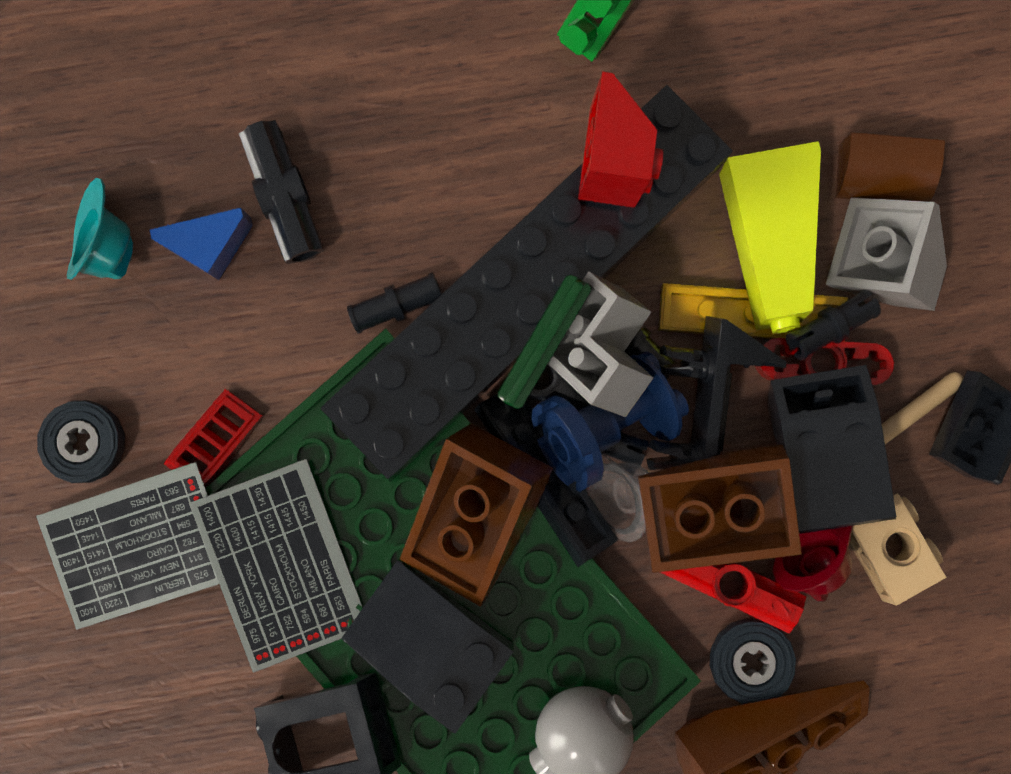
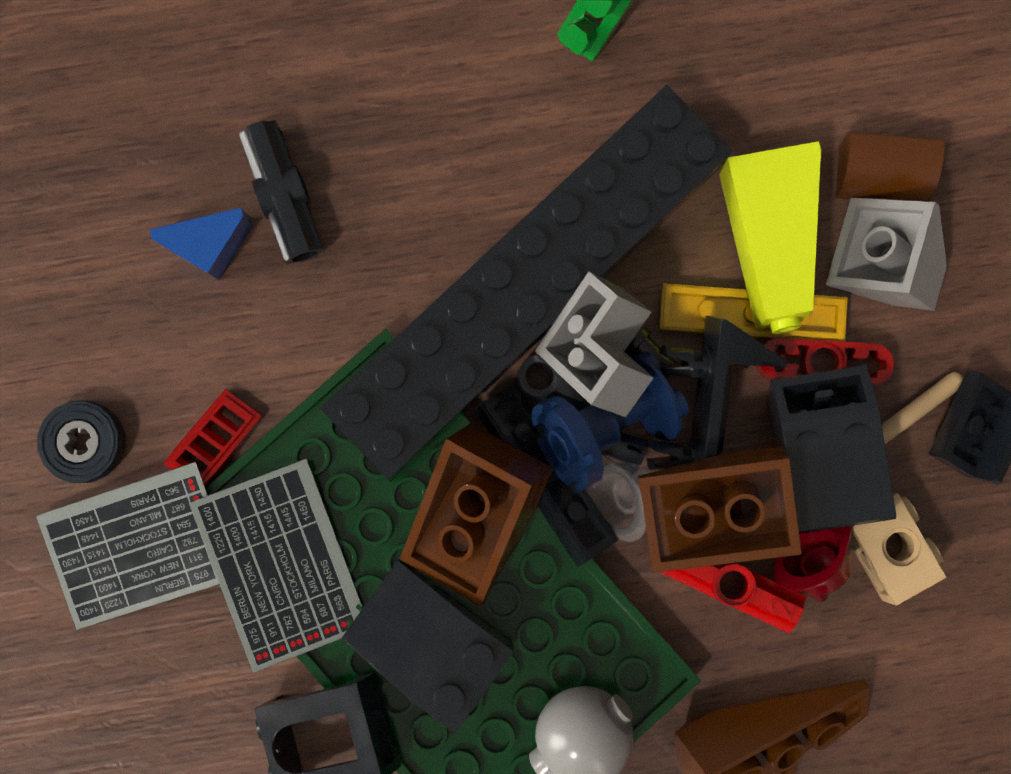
teal piece [67,178,133,280] -> none
black pin [347,272,442,334] -> none
dark green axle [498,274,592,409] -> none
red slope [578,71,663,208] -> none
black bush [709,618,796,704] -> none
black pin [786,290,881,360] -> none

